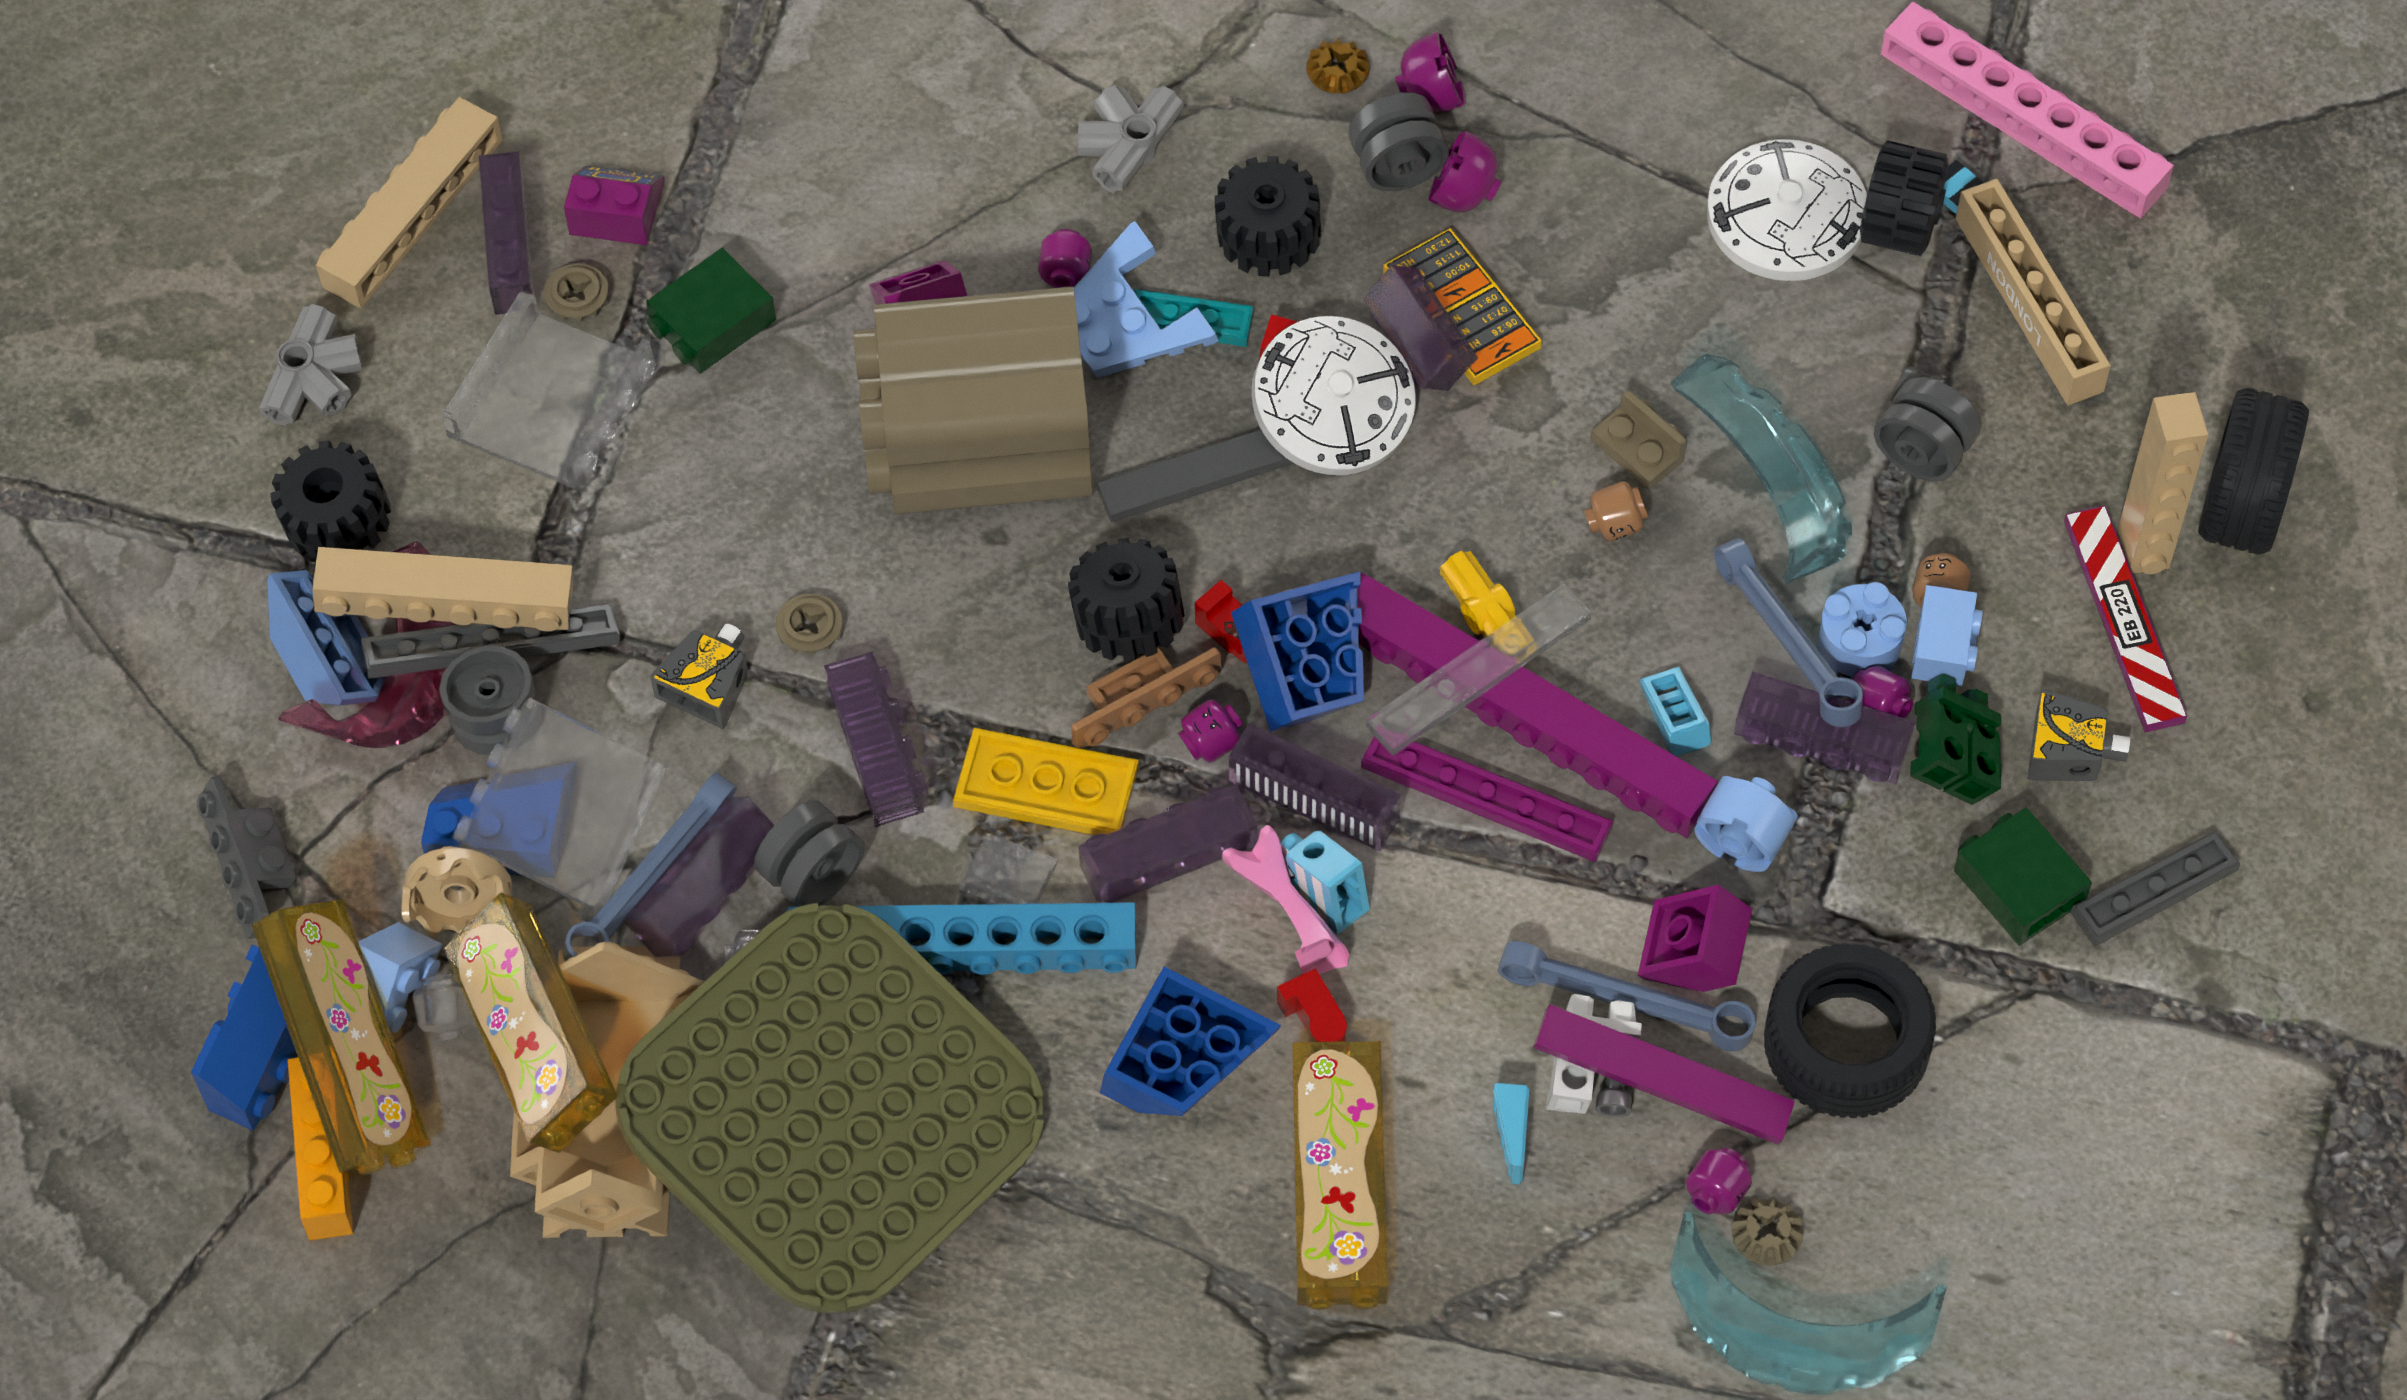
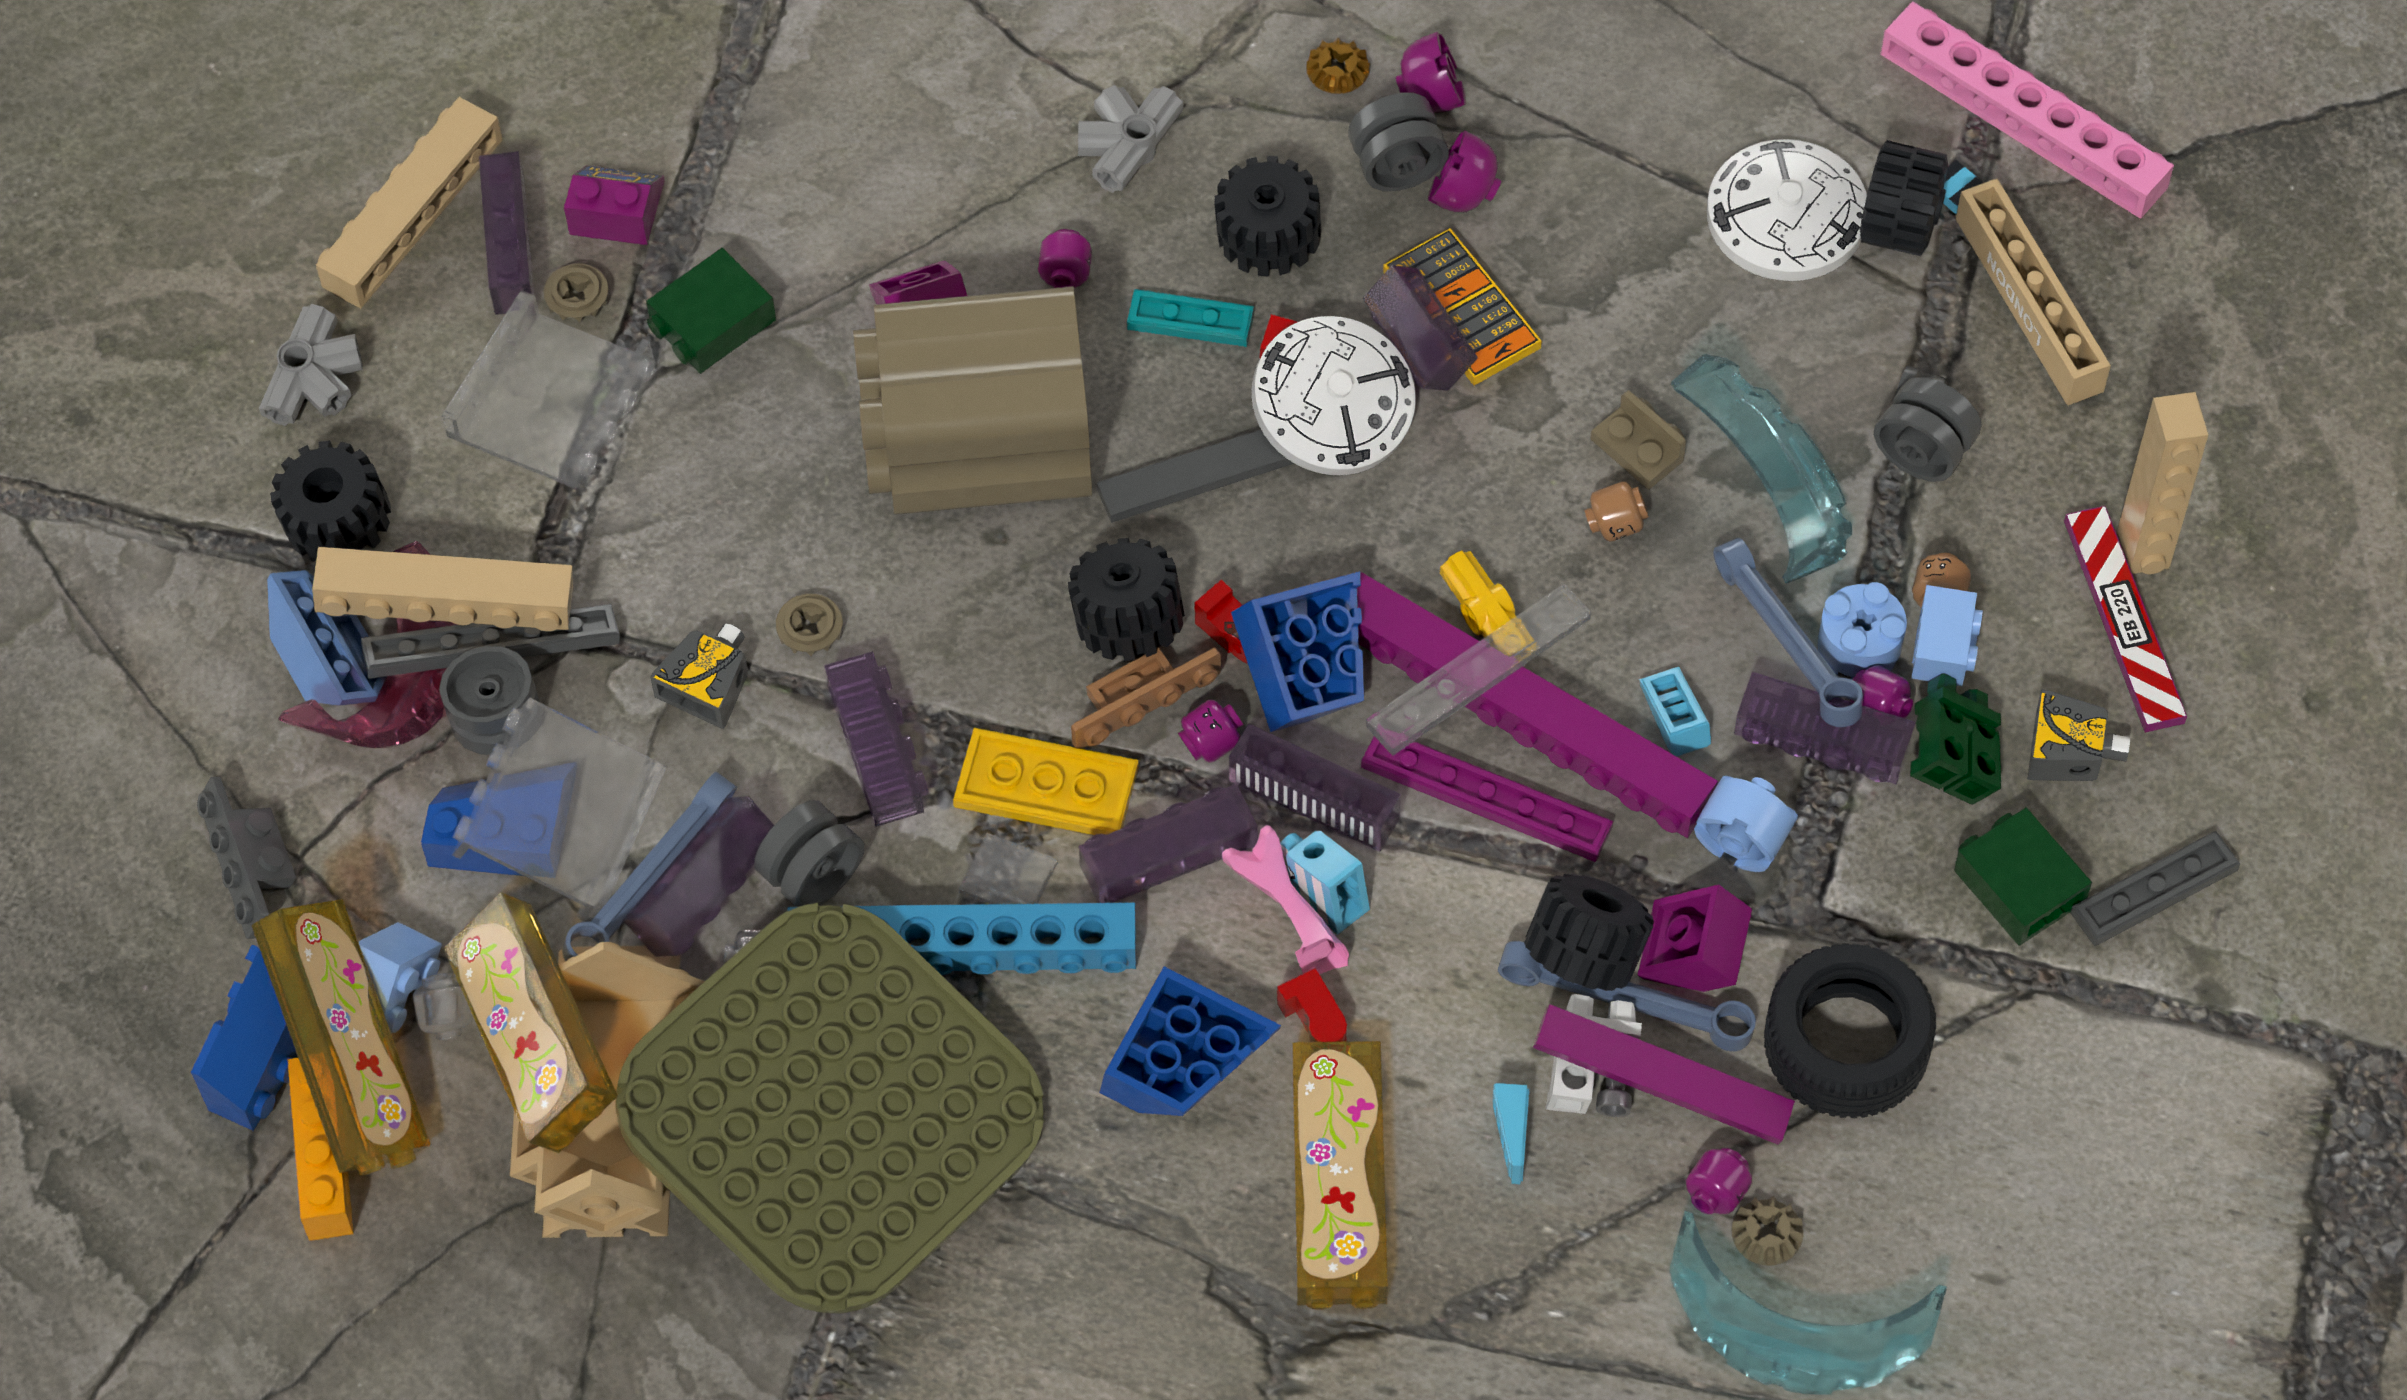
tan plate [401,846,513,942] -> none
light blue wing [1074,221,1218,378] -> none
black tyre [2198,387,2309,555] -> none
none -> black wheel [1524,874,1654,991]

